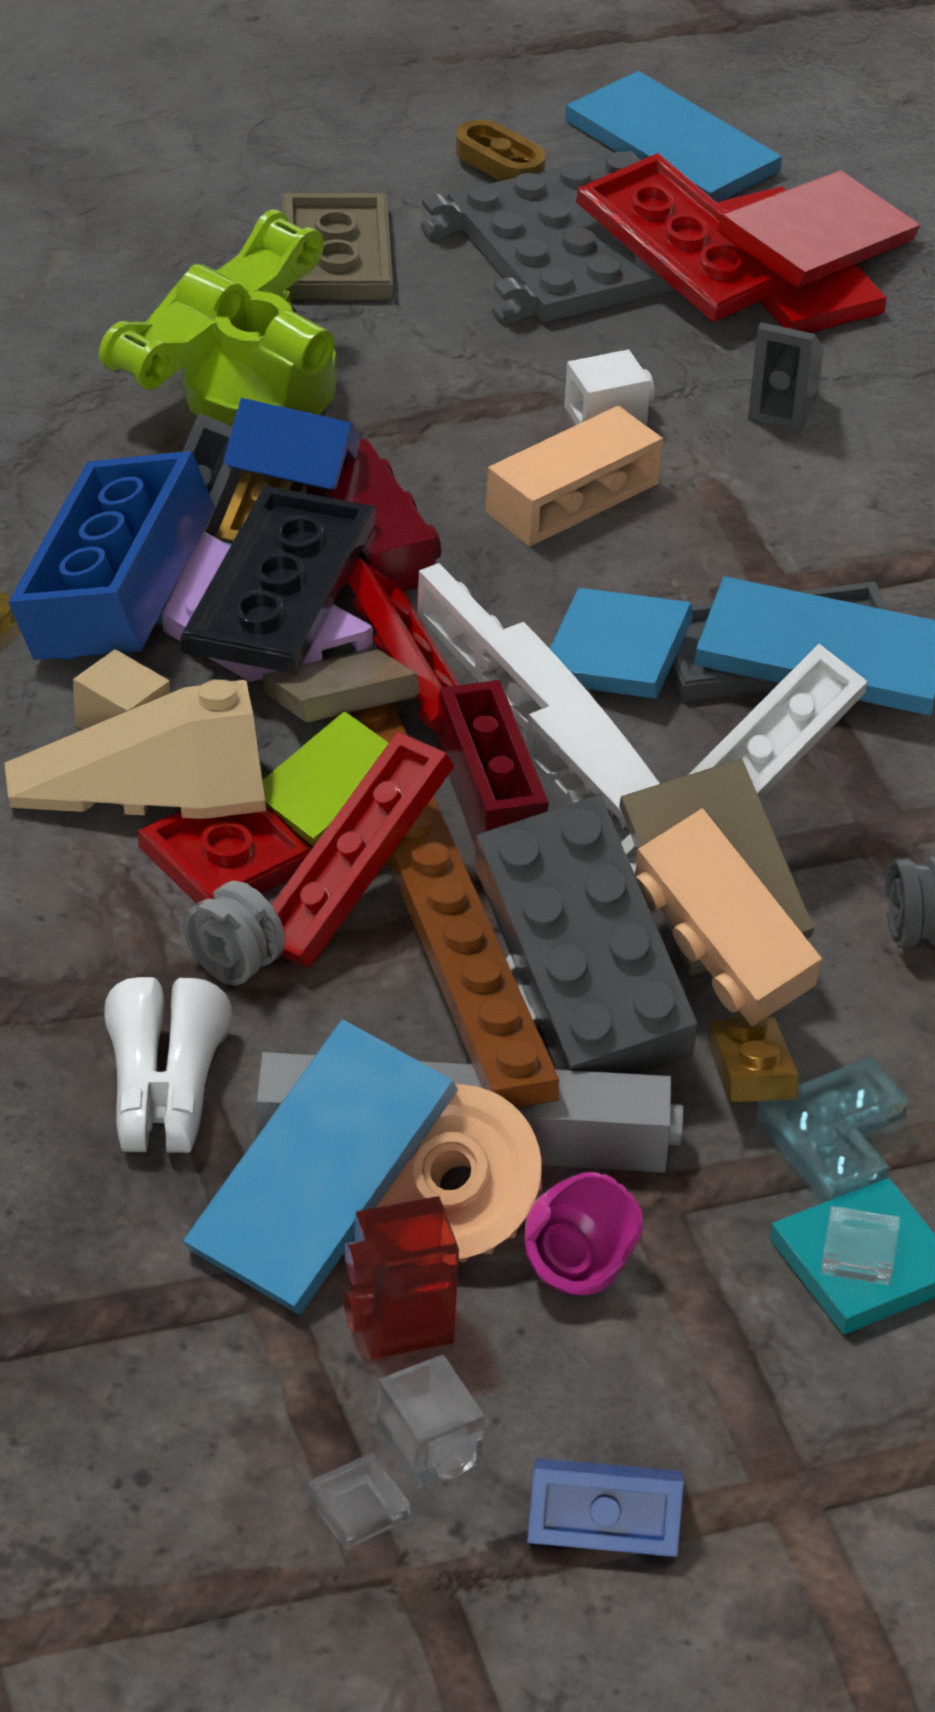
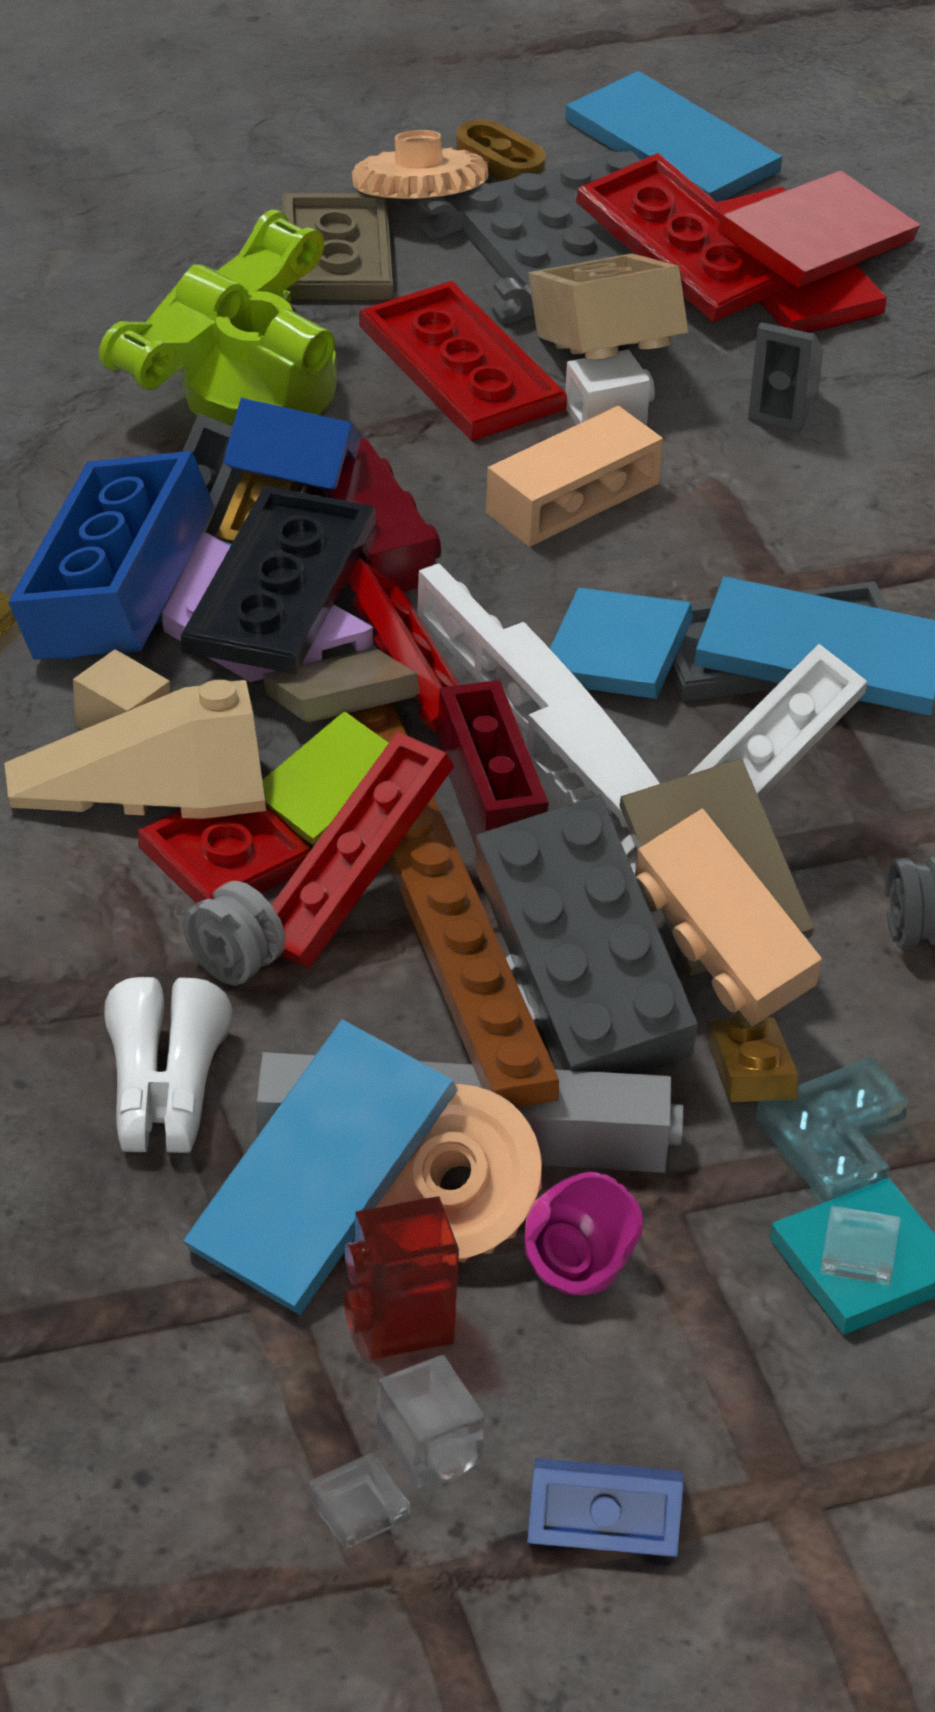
none -> light nougat gear [352,130,488,199]
none -> red tile [359,281,567,441]
none -> tan brick [528,254,688,359]

